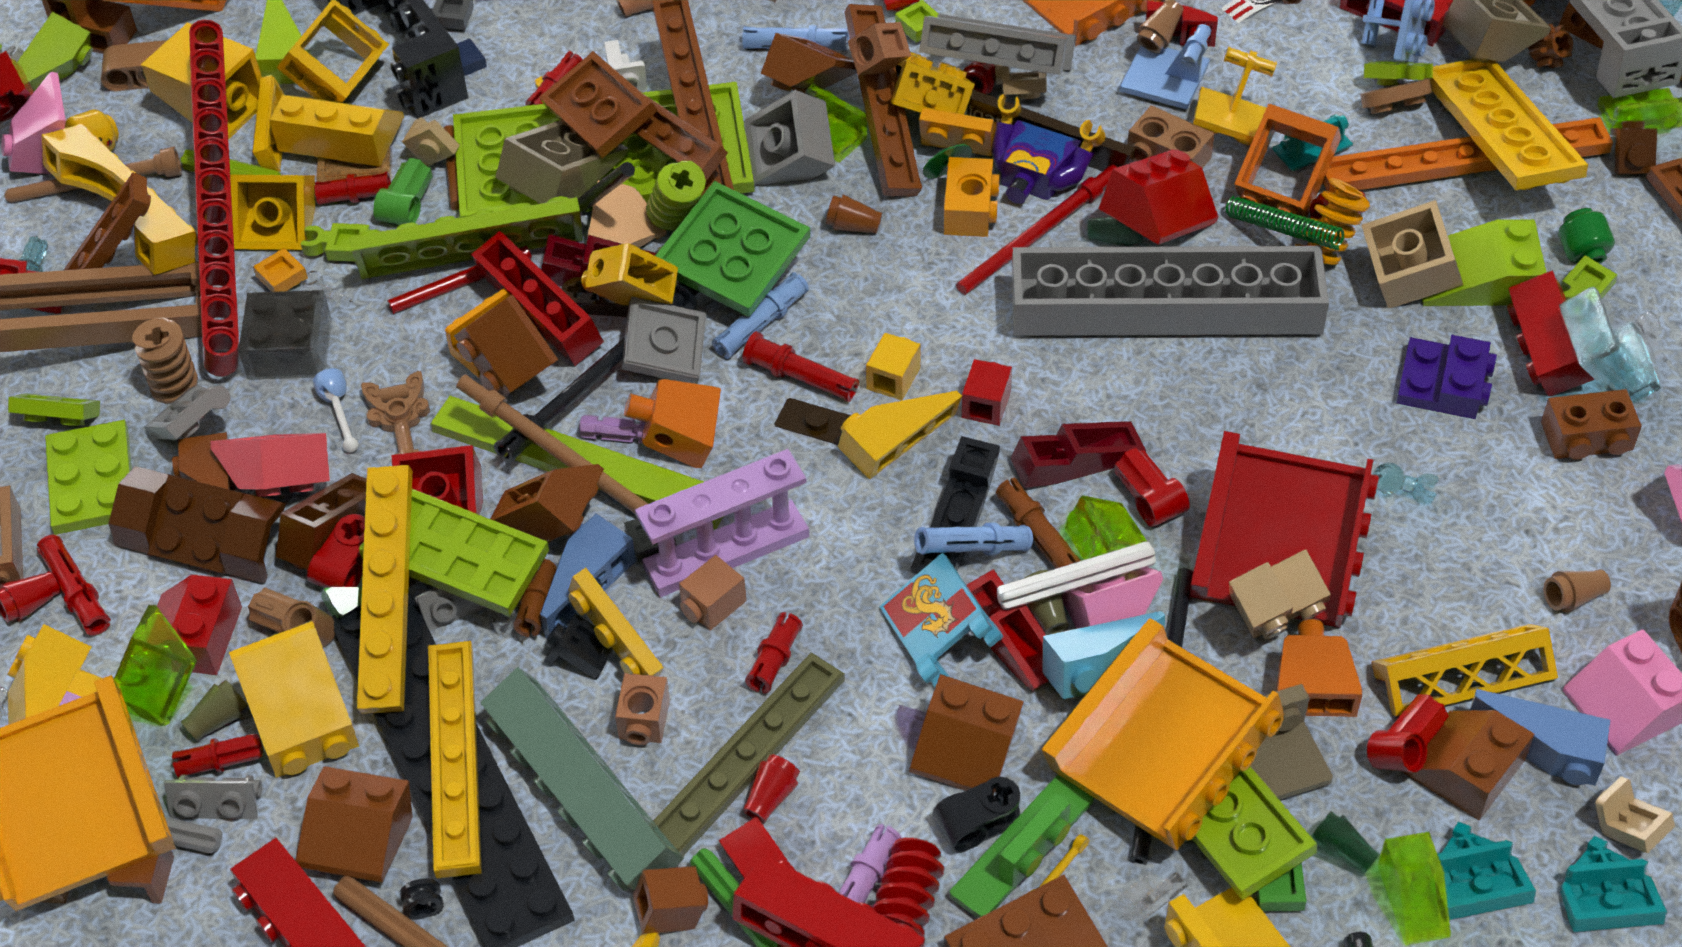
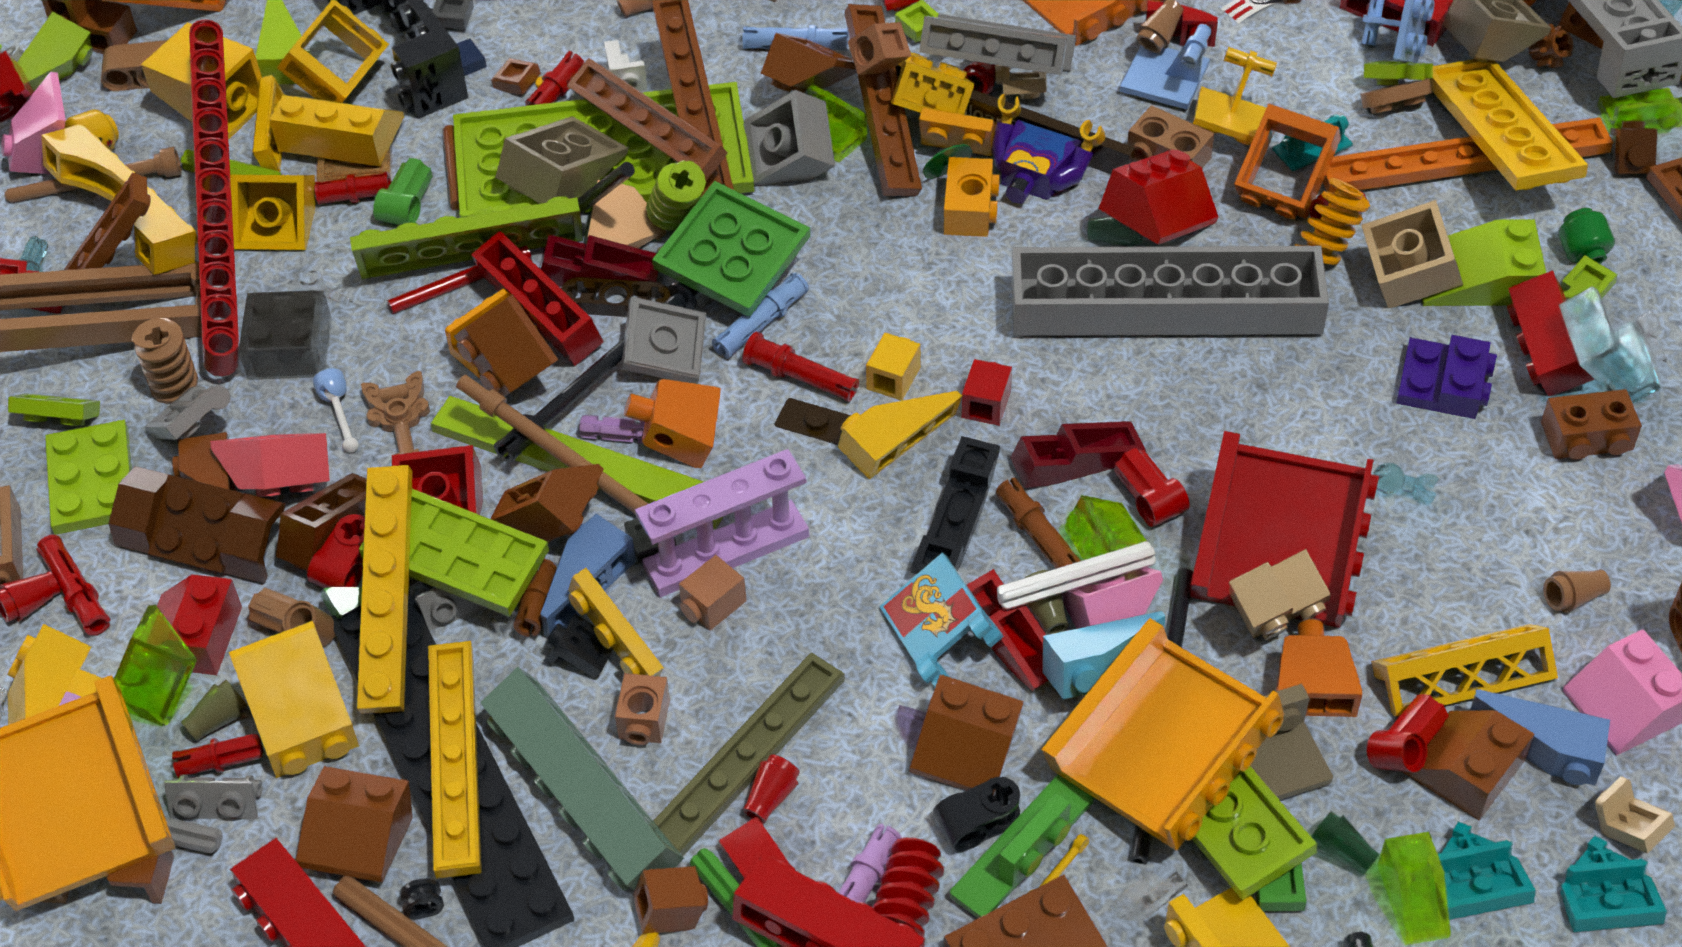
light orange plate [253,248,308,297] -> none
lime plate [301,223,370,262] -> none
tan bracket [402,117,460,166] -> none
dark orange plate [539,51,658,159] -> none
yellow torso [582,243,678,305] -> none
red pin [745,612,803,694] -> none
dark orange cone [825,194,882,234] -> none
light blue pin [914,522,1033,556] -> none
red bar [956,165,1117,295] -> none
green piece [1226,196,1344,250] -> none
none -> dark orange tile [491,58,541,95]

